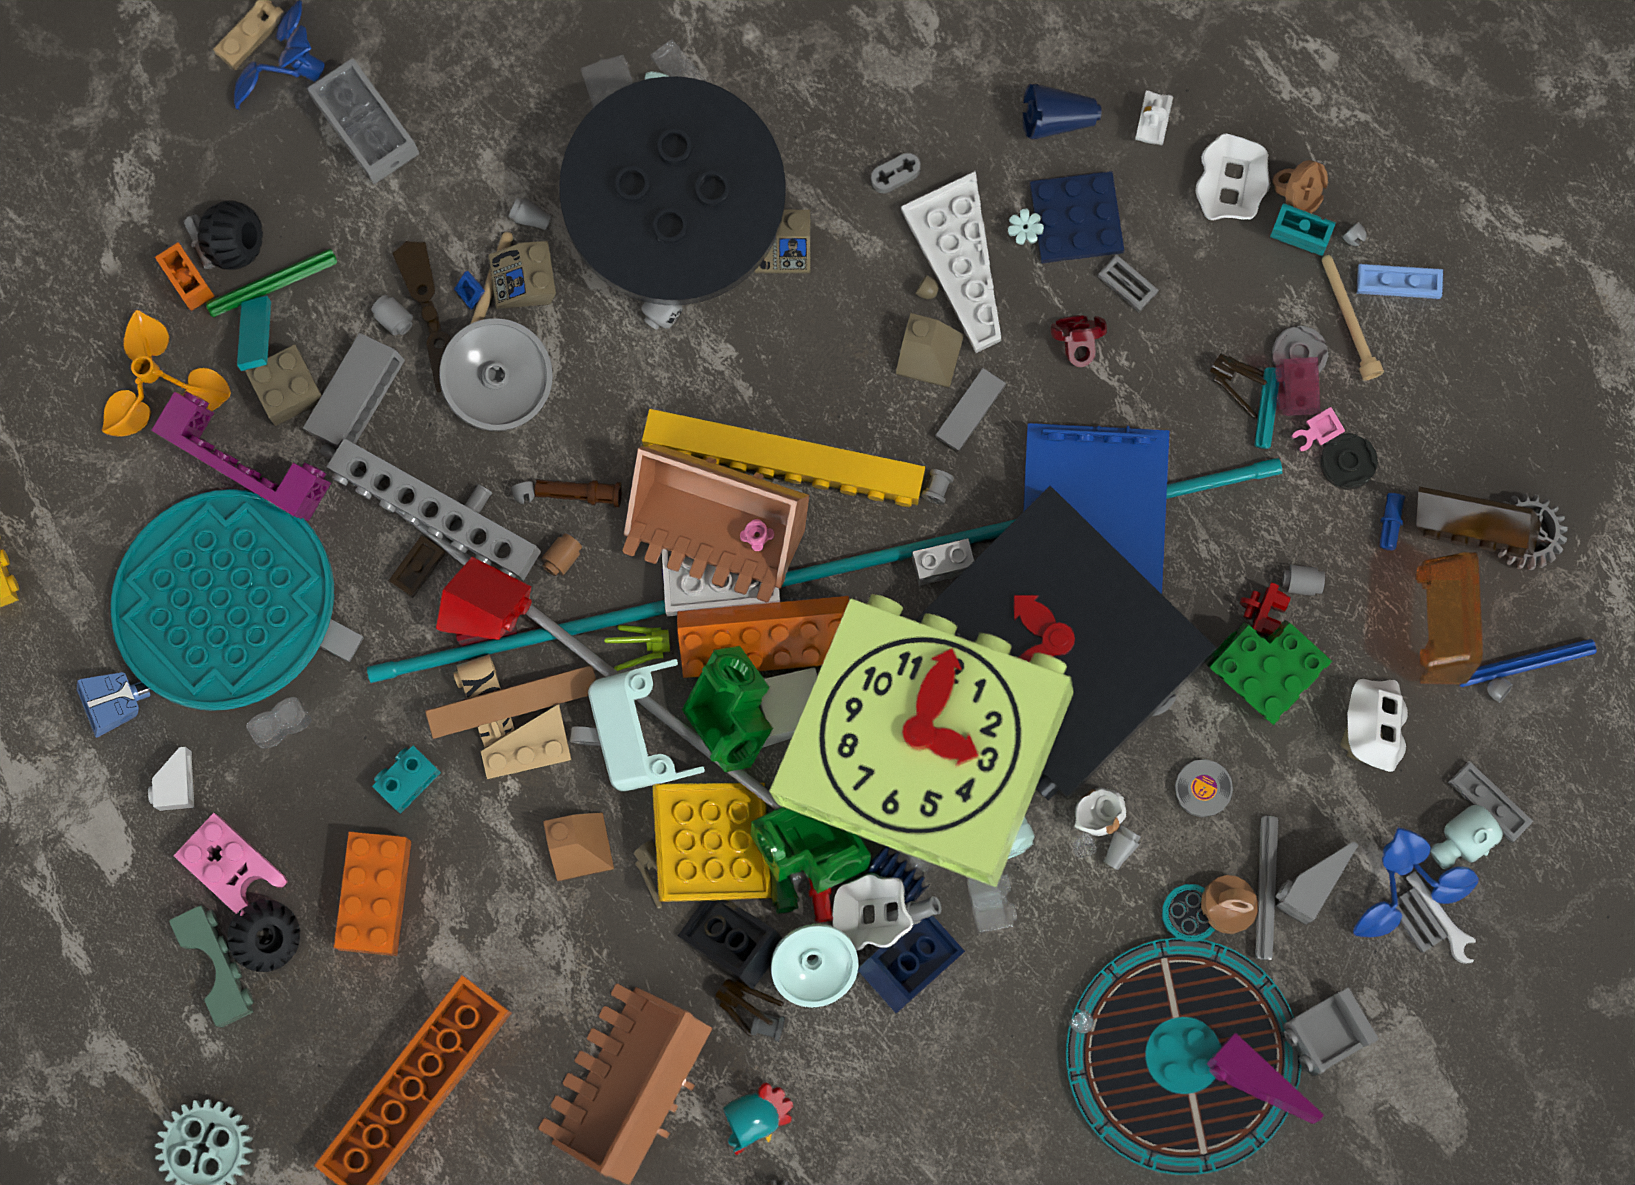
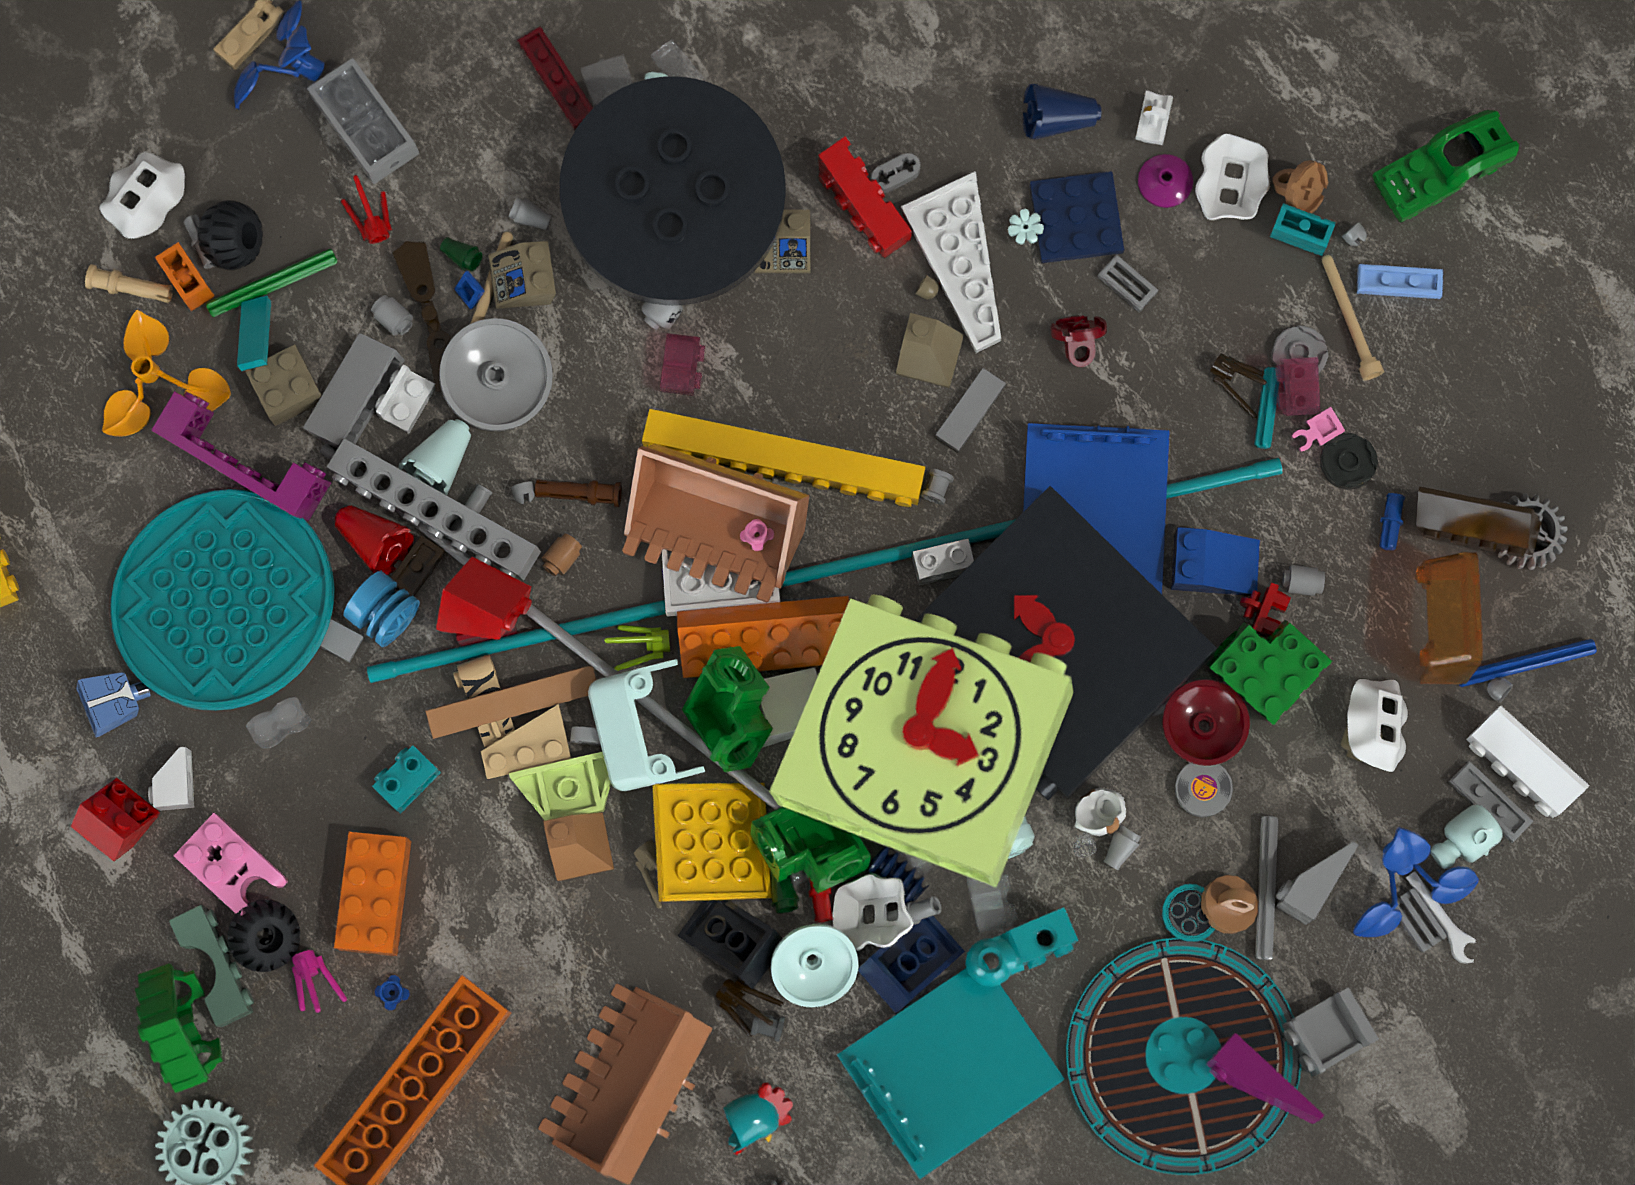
clear hinge [1068,1008,1094,1034] -> none
none -> red slope [70,778,160,862]
none -> tan pin [85,264,173,303]
none -> white piece [100,152,185,239]
none -> green piece [135,963,223,1093]
none -> dark pink plant [291,950,347,1012]
none -> red cone [335,505,414,575]
none -> red plant [341,175,392,244]
none -> dark azure wheel [343,570,420,647]
none -> white bracket [375,365,436,434]
none -> blue plate [375,975,410,1010]
none -> light aqua cone [399,419,471,495]
none -> dark green cone [440,237,483,272]
none -> yellowish green wing [509,752,611,821]
none -> dark red tile [517,26,593,131]
none -> clear pink brick [660,333,706,396]
none -> red wedge [818,136,911,258]
none -> teal door [837,958,1064,1179]
none -> teal brick [965,908,1078,987]
none -> magenta dish [1138,154,1193,208]
none -> dark red dish [1162,680,1250,766]
none -> blue slope [1171,527,1260,596]
none -> green piece [1372,110,1519,222]
none -> white slope [1466,706,1589,818]

